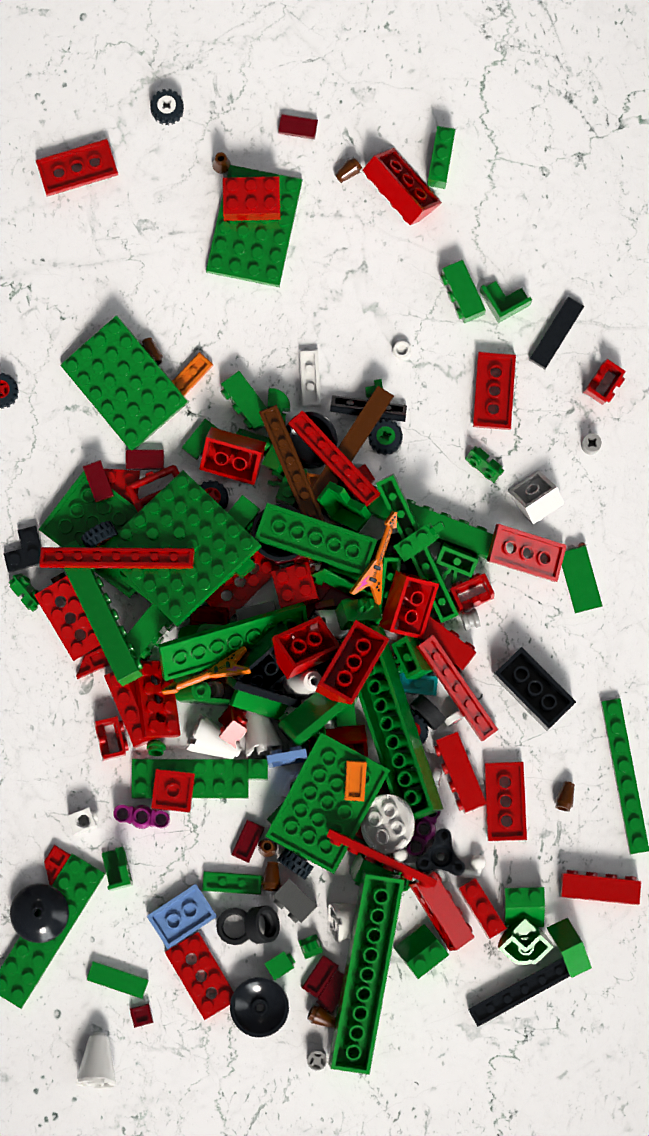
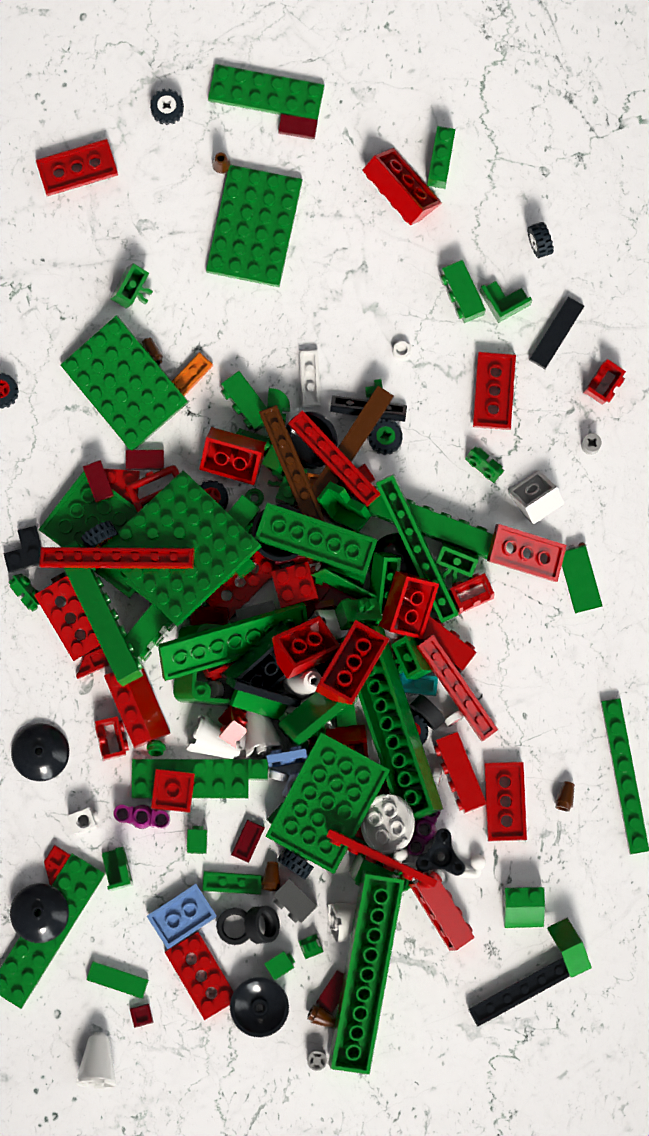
red plate [135,661,181,738] -> none
orange piece [161,646,251,695] -> none
green tile [182,418,218,460] -> none
red brick [223,177,280,221] -> none
reddish brown cone [258,838,277,857] -> none
dark red tile [302,955,339,999] -> none
reddish brown cone [335,157,363,183] -> none
orange tile [345,760,367,801] -> none
orange piece [350,511,397,605] -> none
green hinge [393,521,445,562] -> none
green slope [394,924,449,979] -> none
red brick [458,878,507,939] -> none
light grey wheel [460,608,481,631] -> none
black brick [493,647,576,731] -> none
brick [498,916,554,965] -> none
red brick [559,870,642,905] -> none
none -> black dish [11,723,70,782]
none -> green brick [110,263,153,308]
none -> green brick [187,826,208,854]
none -> green plate [208,64,325,120]
none -> green plate [245,488,264,507]
none -> white tile [269,770,289,782]
none -> black wheel [527,222,554,259]

